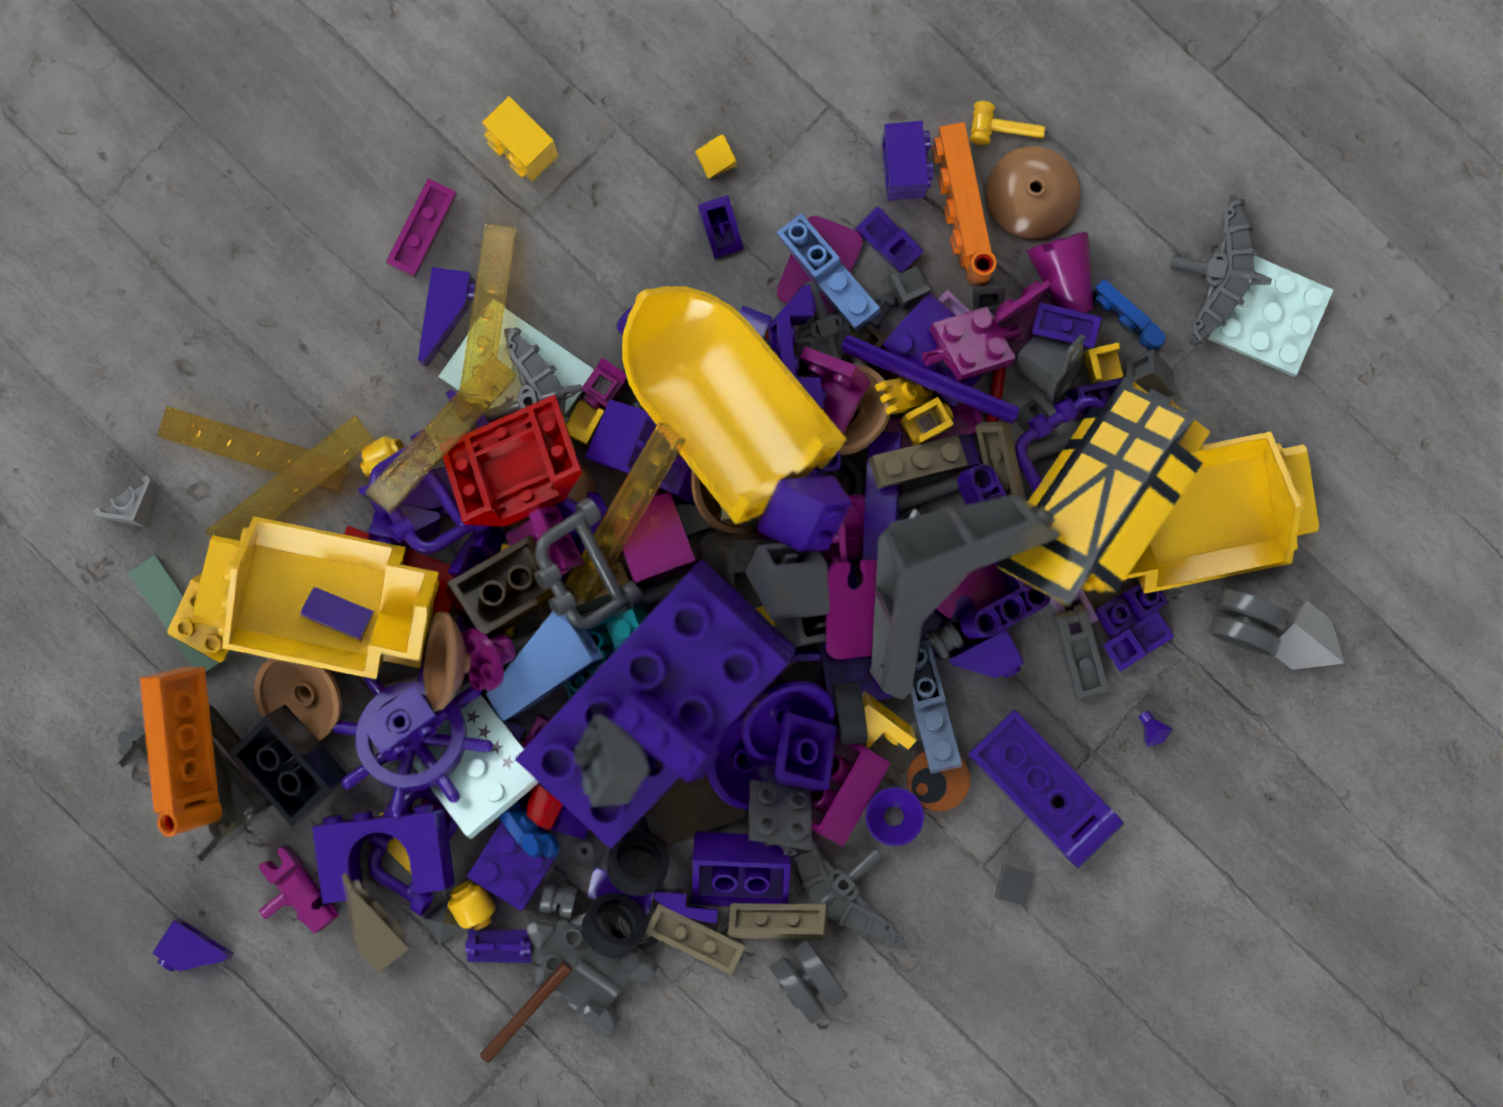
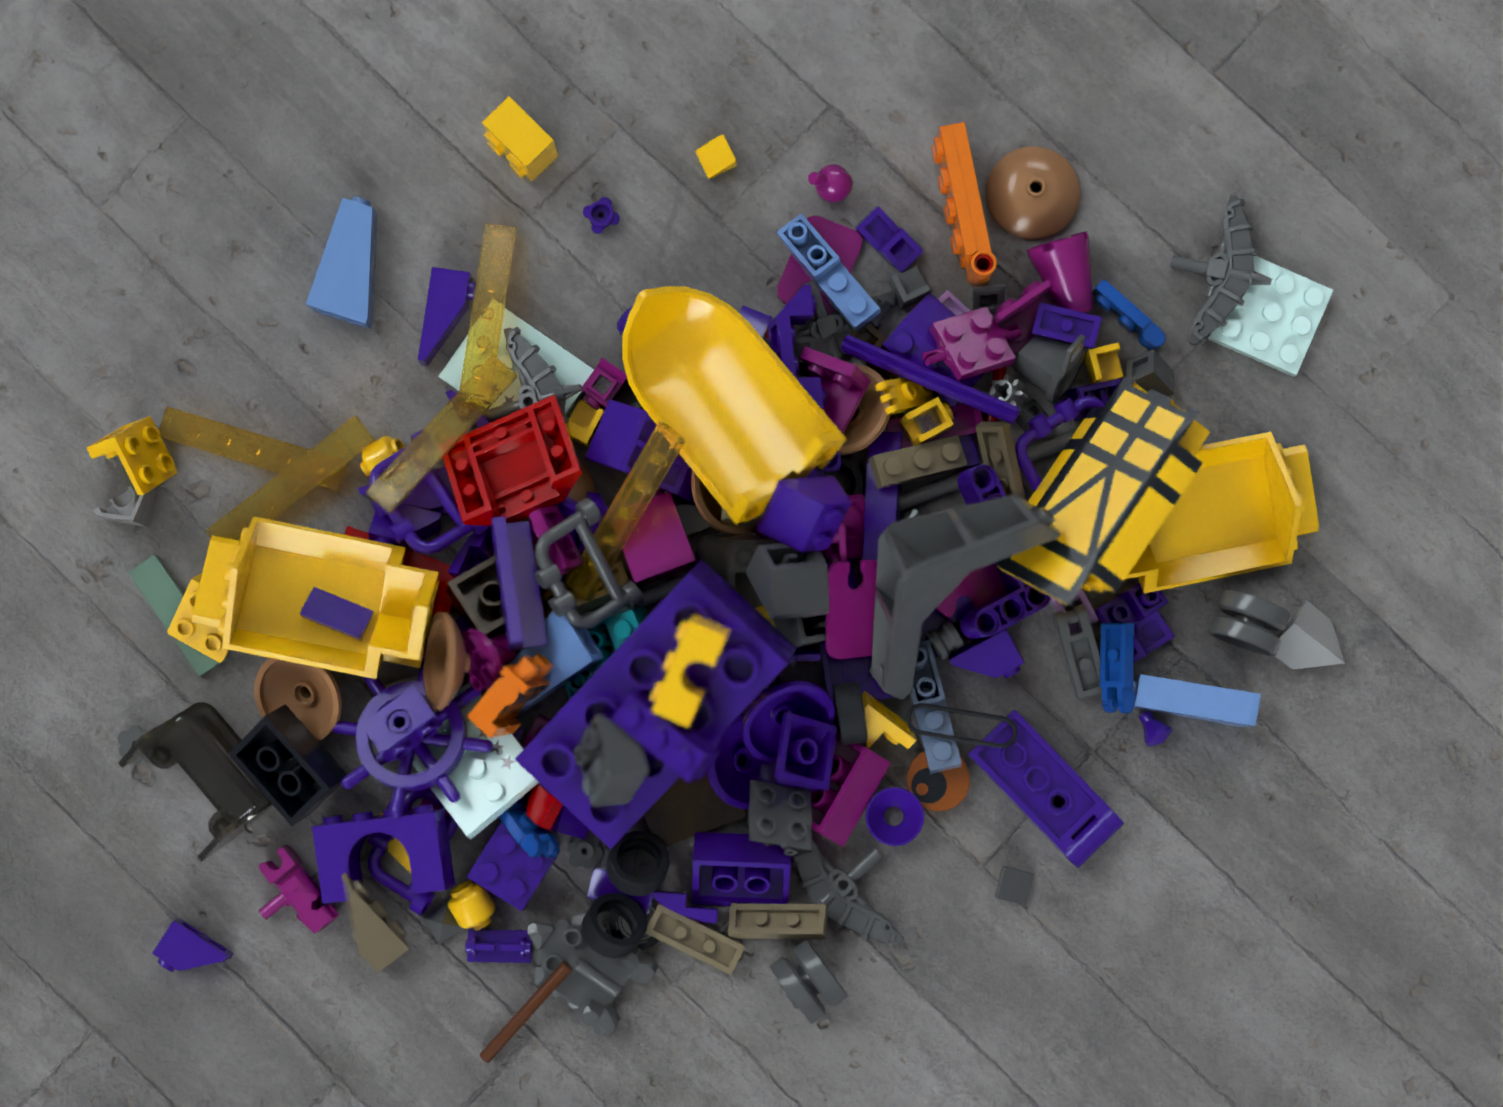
orange hinge [140,666,222,837] -> none
magenta plate [386,179,457,278] -> none
dark grey wheel [539,880,579,919] -> none
dark purple slope [698,195,744,259] -> none
dark purple brick [881,121,934,201] -> none
yellow piece [969,101,1045,145] -> none
none -> yellow bracket [86,416,178,496]
none -> medium blue slope [306,196,377,329]
none -> orange hips [467,654,554,738]
none -> dark purple panel [490,516,547,651]
none -> dark purple plate [583,197,620,234]
none -> yellow arch [650,614,731,728]
none -> magenta piece [808,164,853,203]
none -> black piece [906,703,1017,748]
none -> light grey gear [986,374,1028,412]
none -> blue hinge [1100,623,1135,714]
none -> medium blue slope [1132,674,1261,727]

